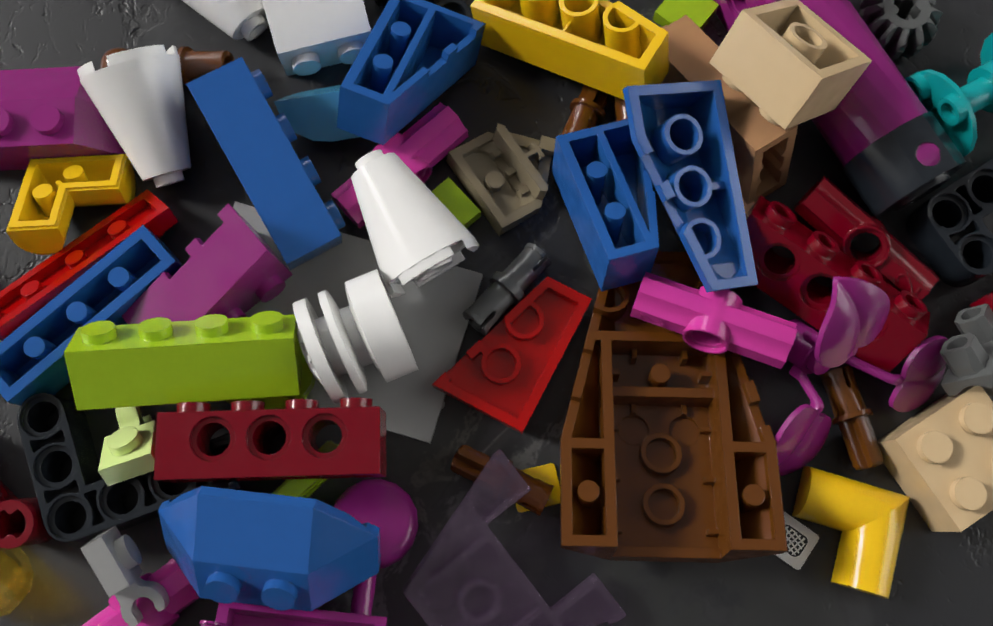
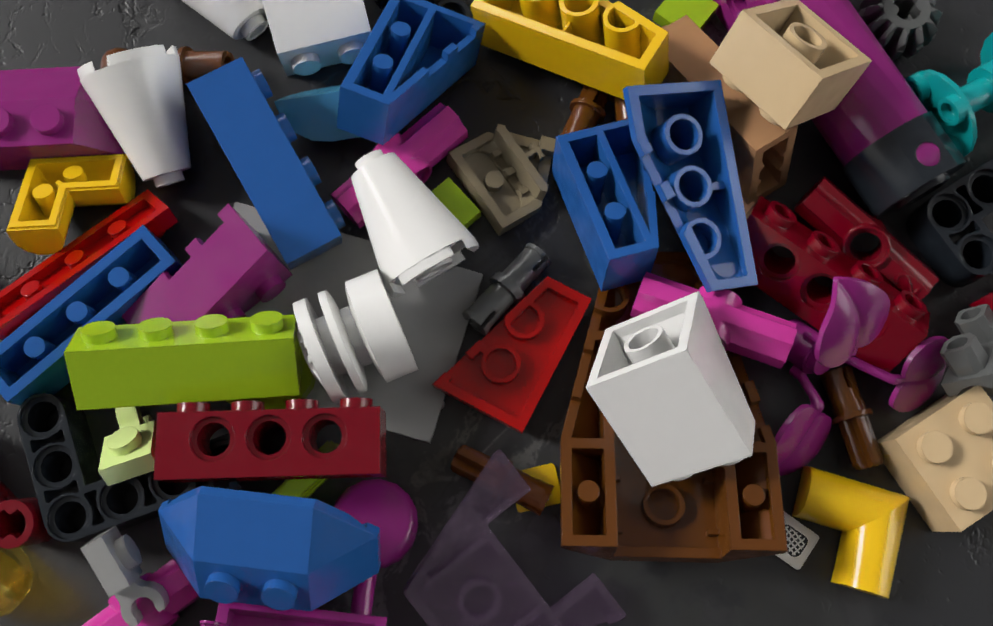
none -> white slope [586,291,755,487]

